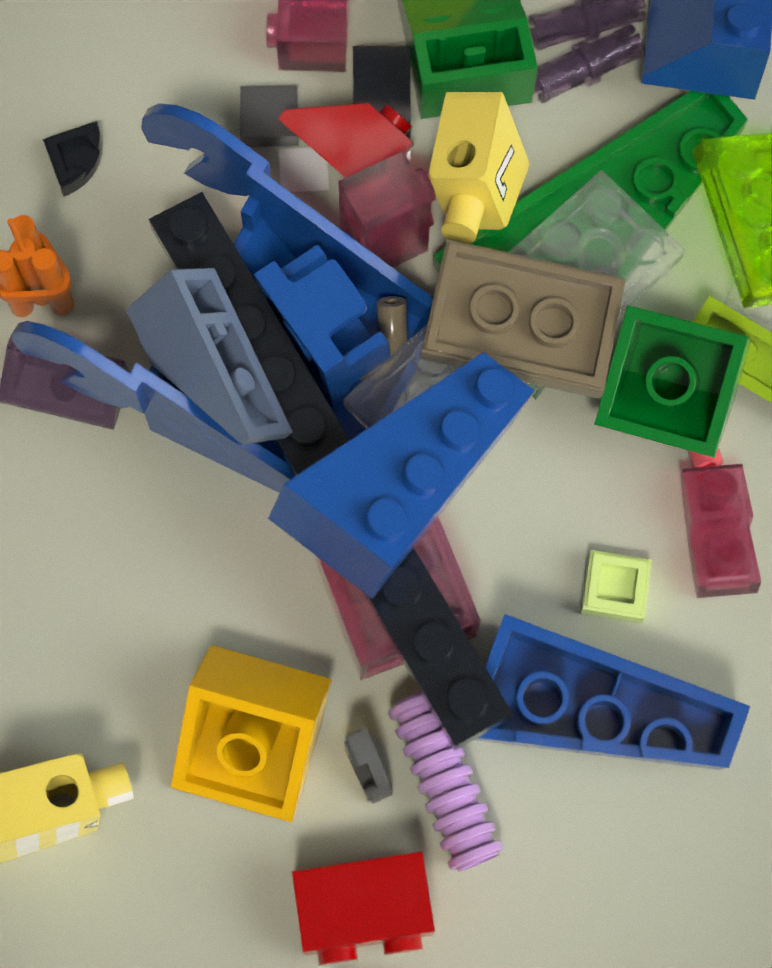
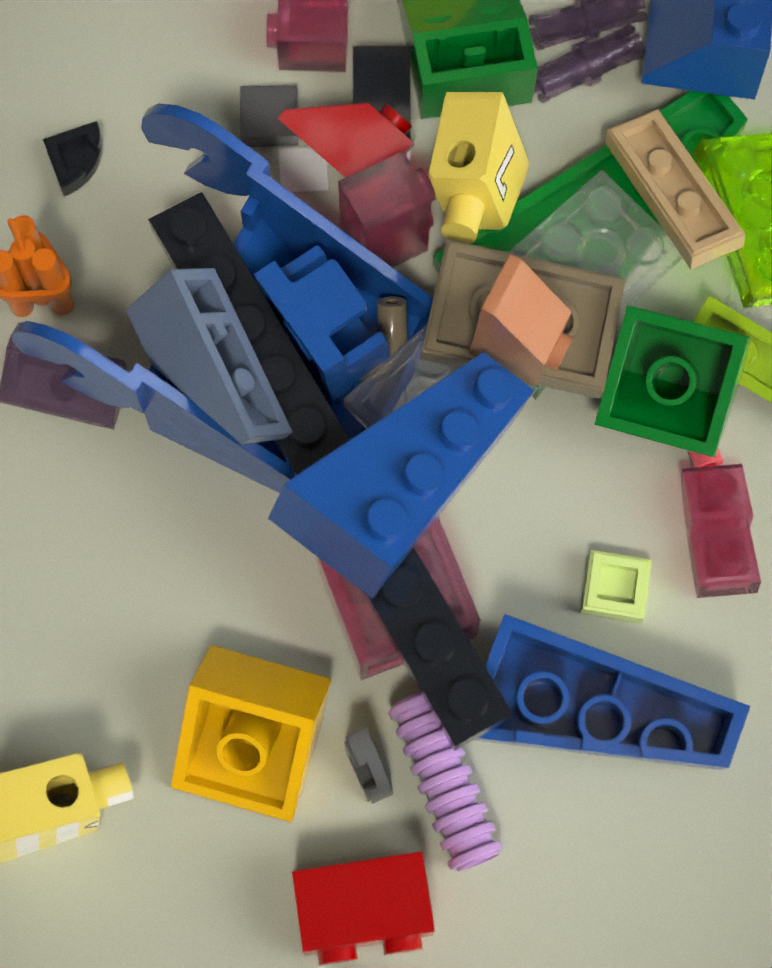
none -> nougat slope [469,254,573,386]
none -> tan tile [605,109,746,270]

